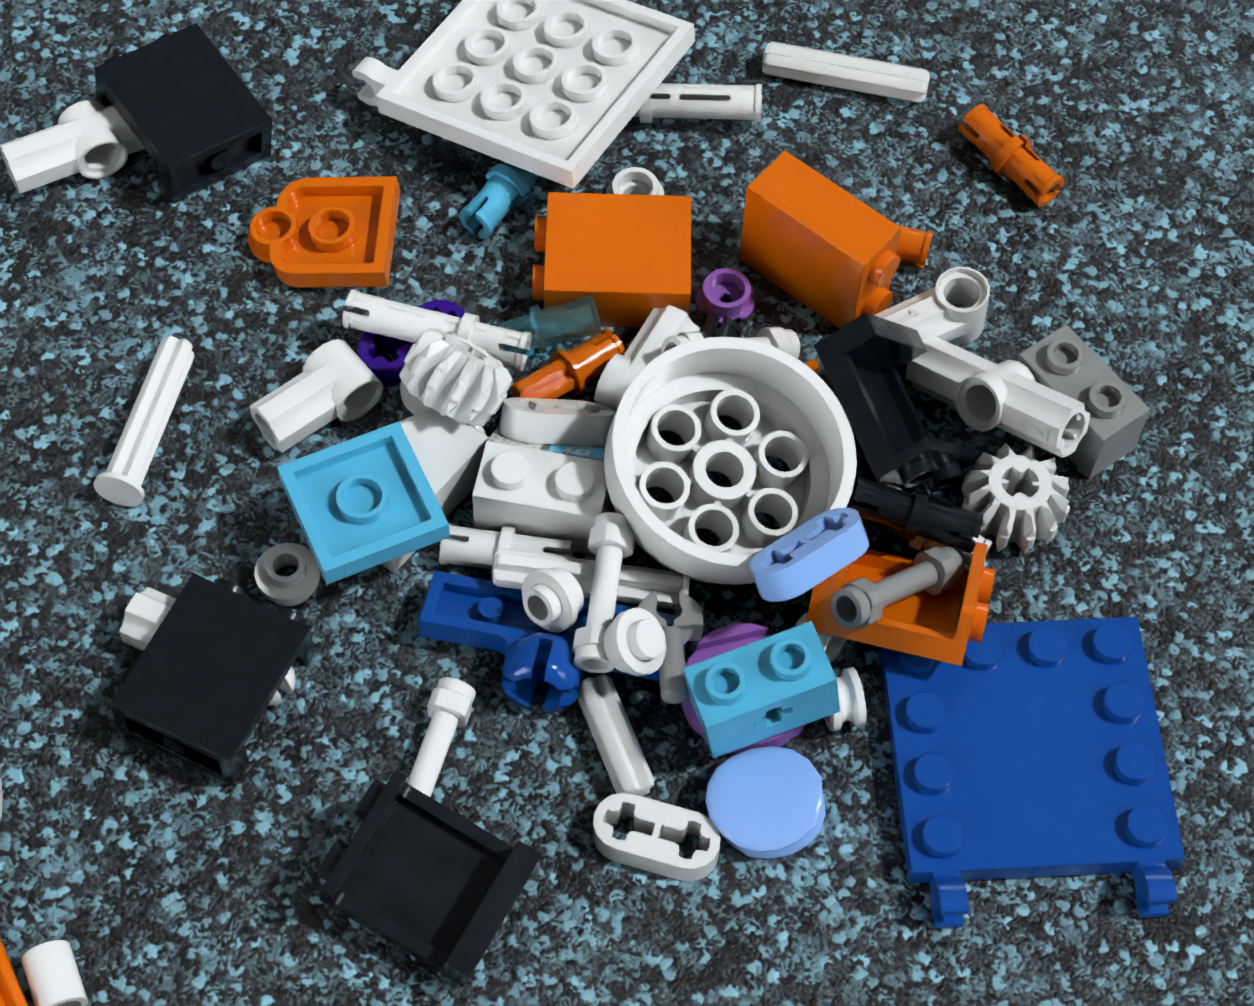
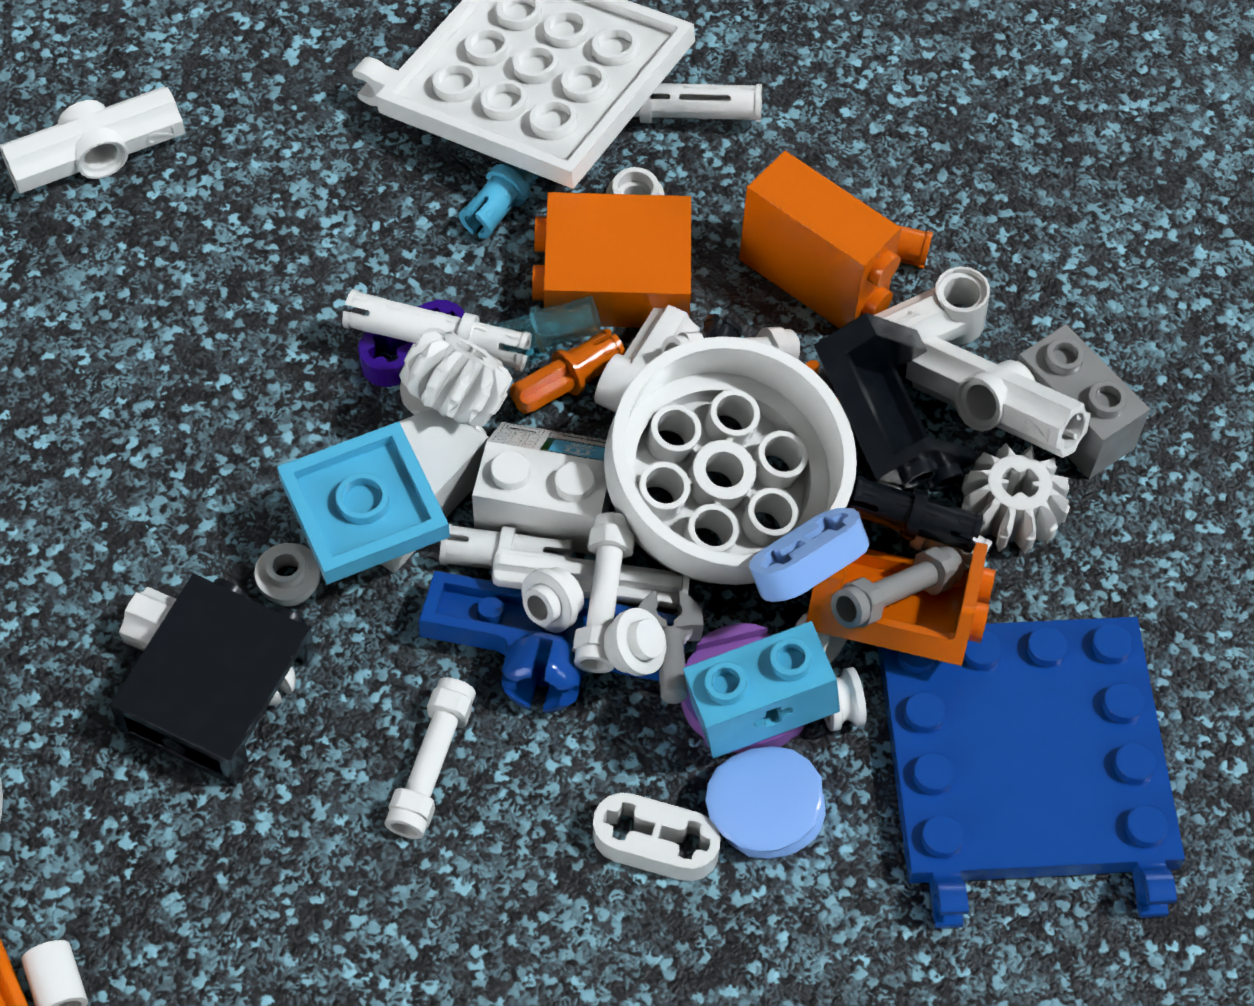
white axle [93,335,195,507] -> none
black panel [95,23,272,203] -> none
orange plate [247,176,401,288] -> none
white piece [249,339,383,453] -> none
black panel [316,769,542,987] -> none
white beam [499,397,616,446] -> none
white axle [577,674,654,796] -> none
medium lavender plate [696,268,755,325] -> none
white axle [762,41,930,103] -> none
orange pin [958,104,1065,207] -> none

